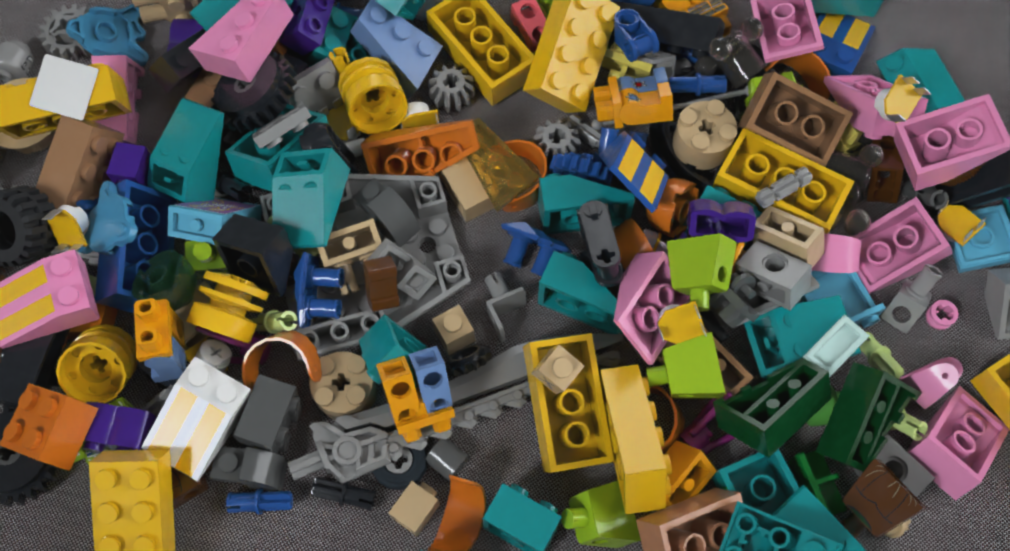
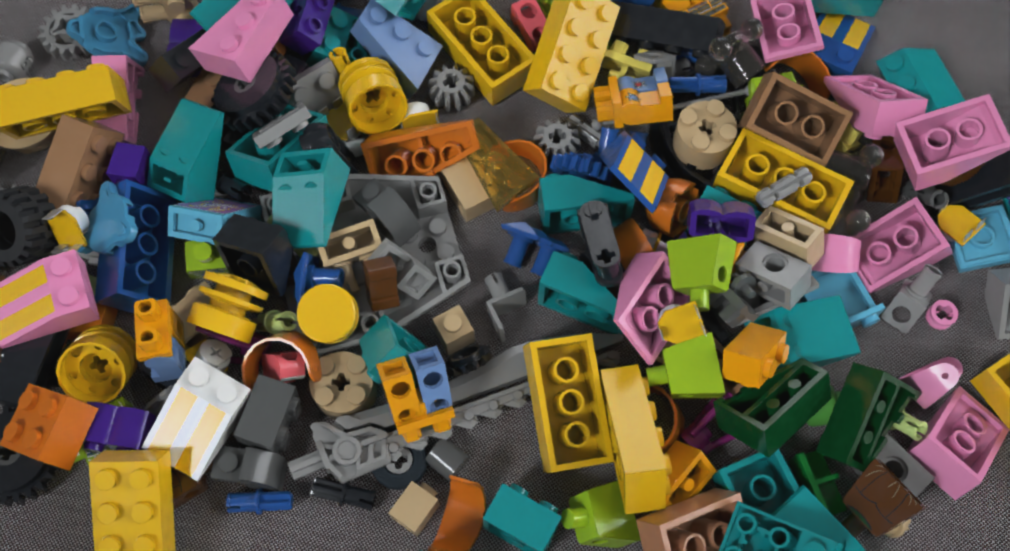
white sticker [29,54,99,120] -> none
clear green cylinder [132,249,197,311] -> none
tan brick [531,345,584,394] -> none
blue piece [614,9,660,62] -> none
light aqua tile [802,314,870,378] -> none
yellowish green axle [860,332,904,379] -> none
yellow piece [874,74,931,123] -> none
none -> coral leg [261,351,306,383]
none -> yellow head [297,284,359,344]
none -> light orange brick [722,322,789,389]

